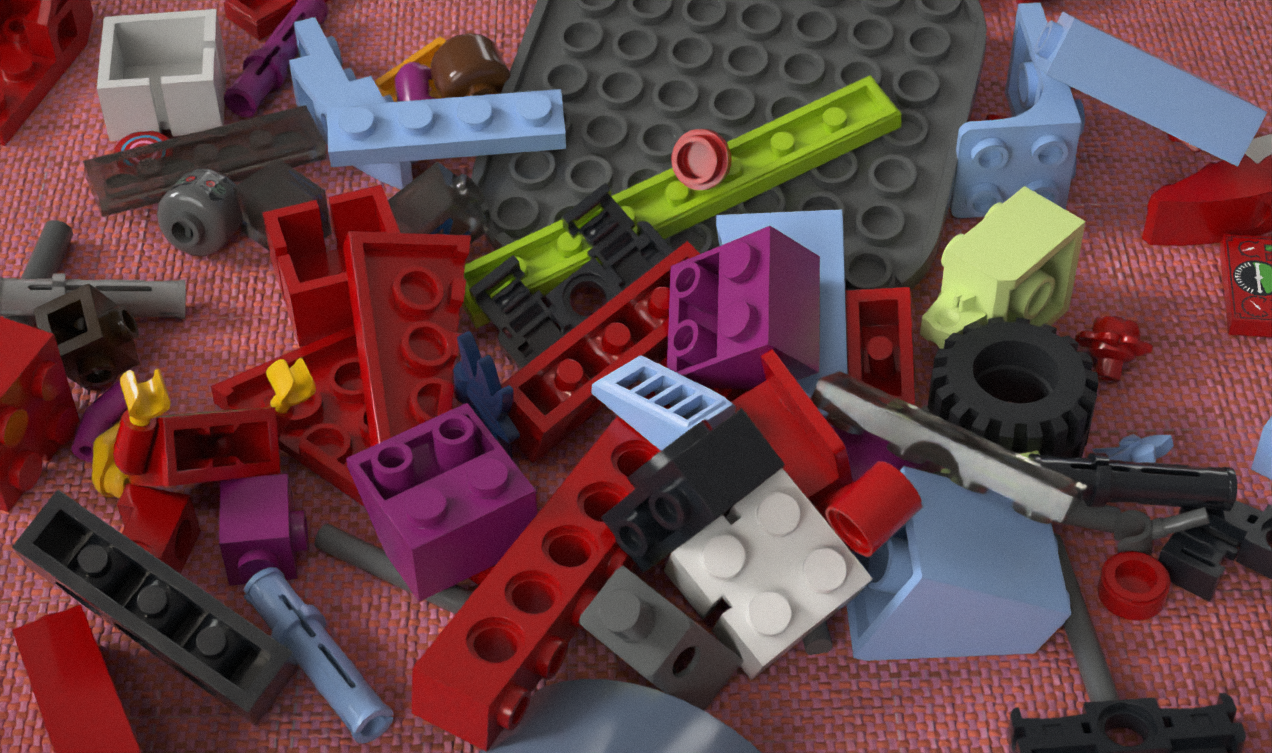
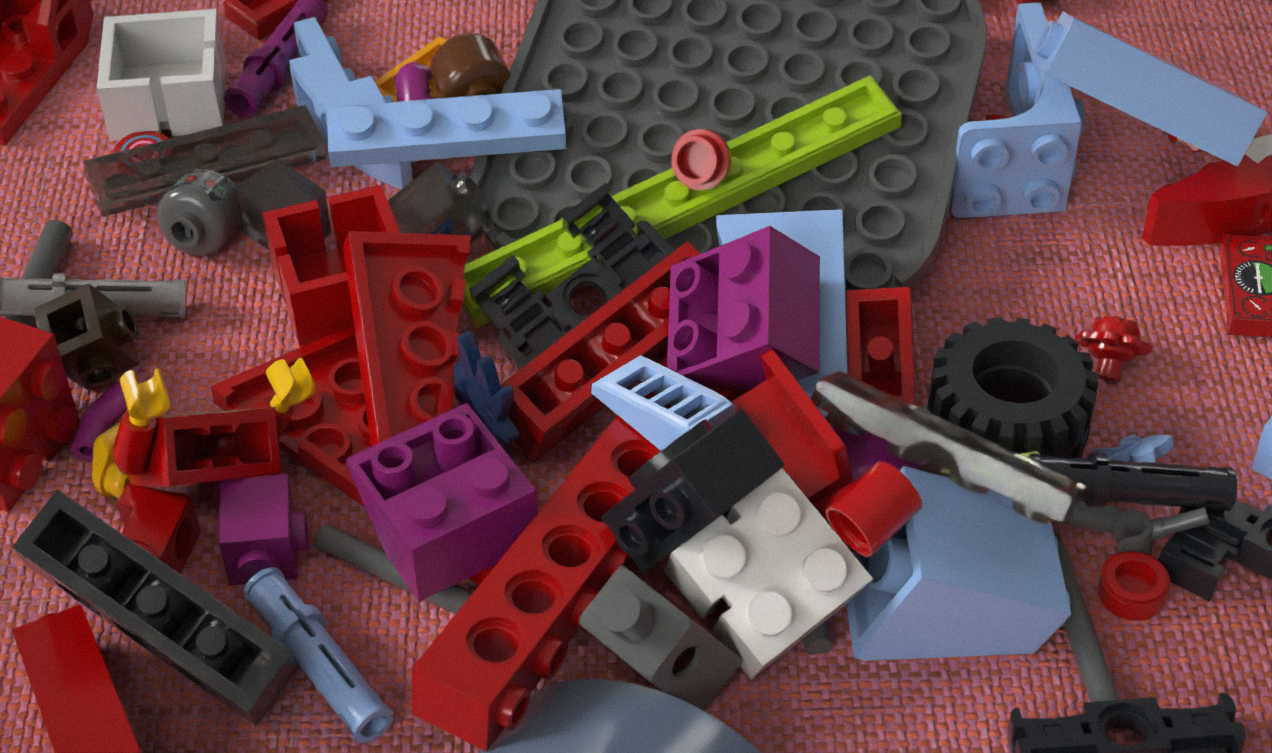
yellowish green hinge [920,186,1086,349] -> none

